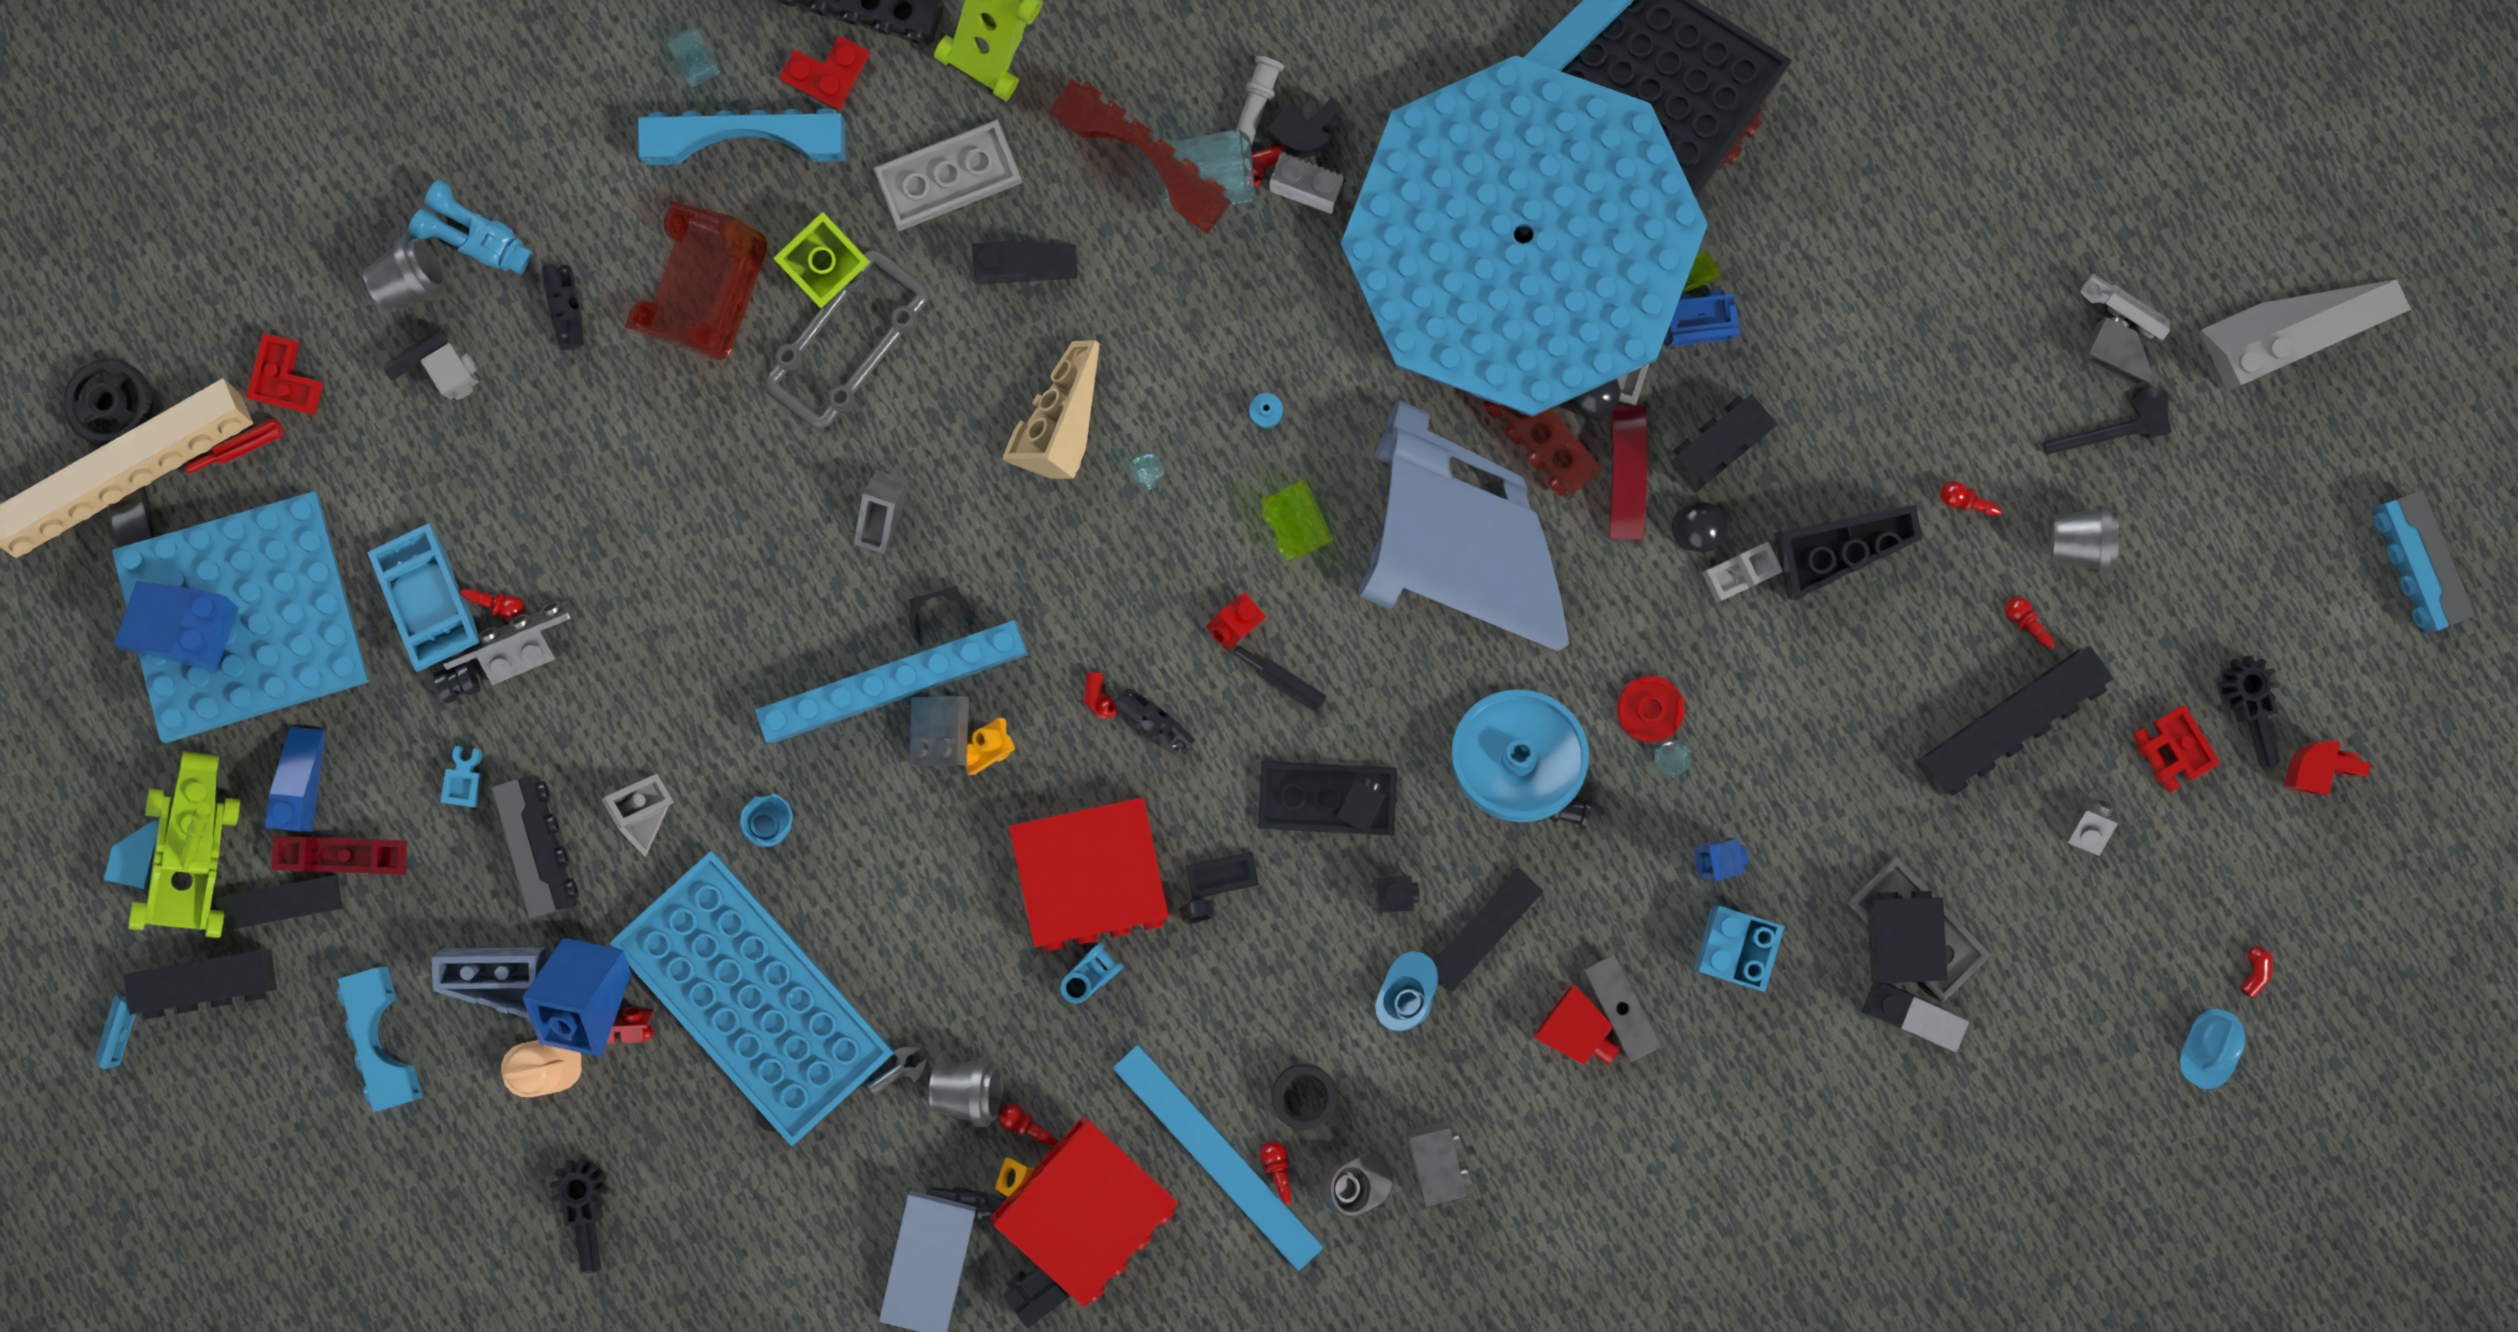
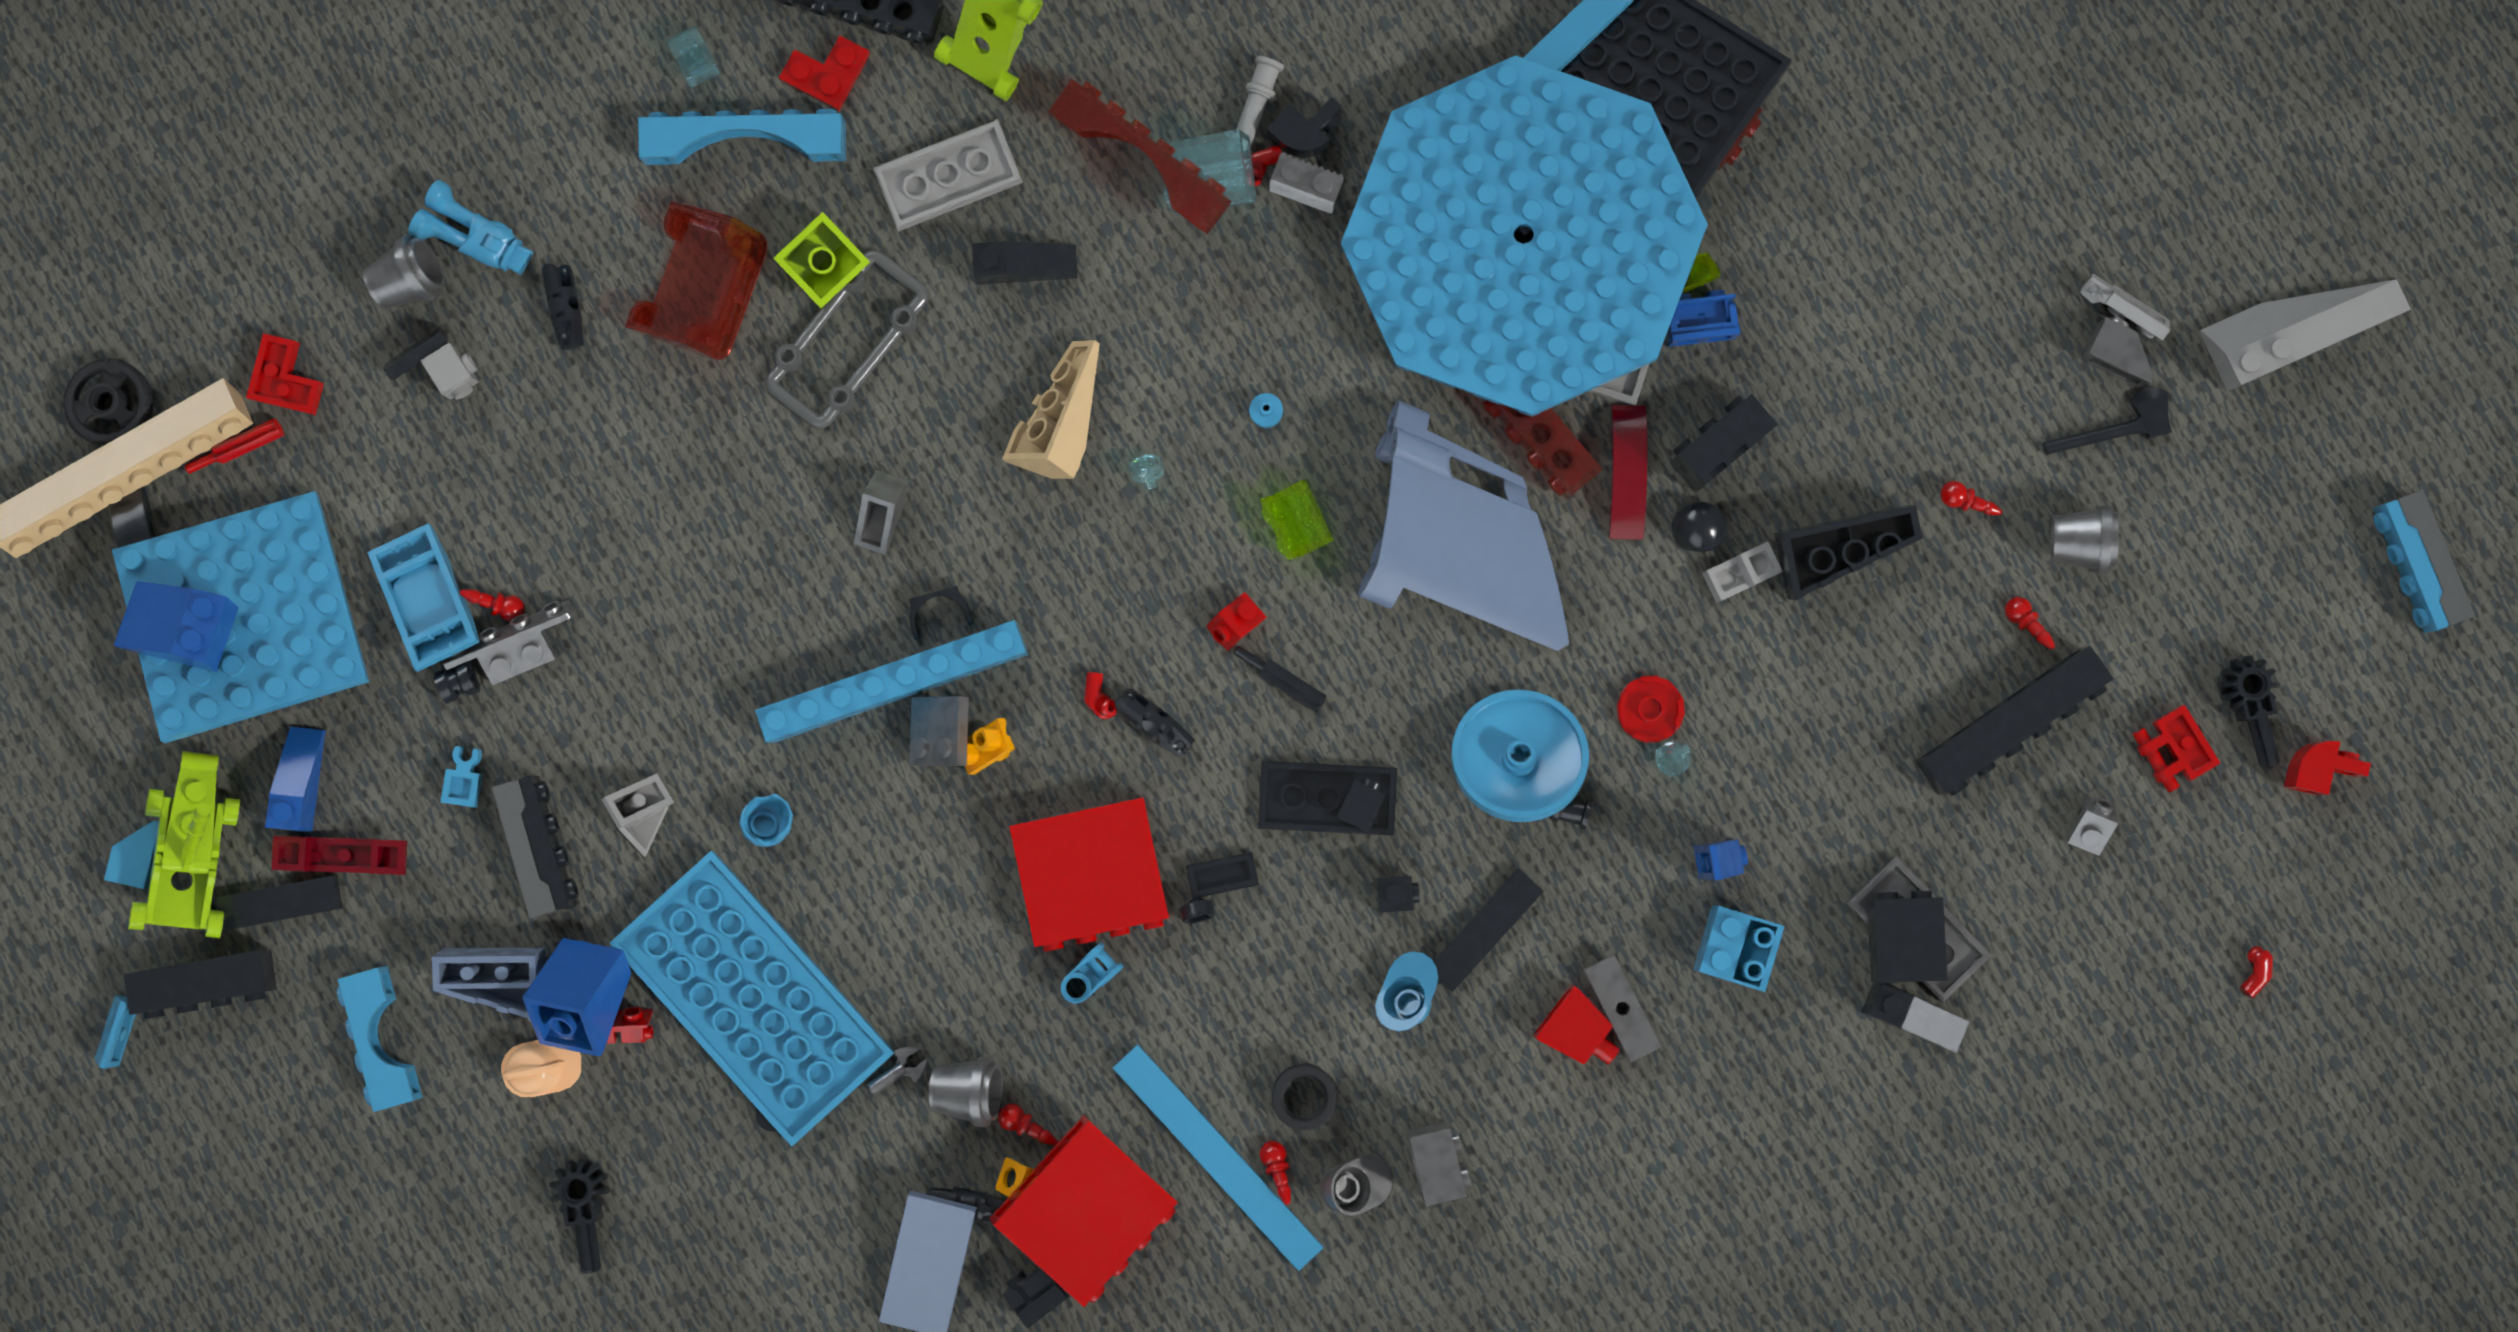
black hair [1568,379,1621,419] -> none
dark azure piece [2180,1009,2246,1089] -> none

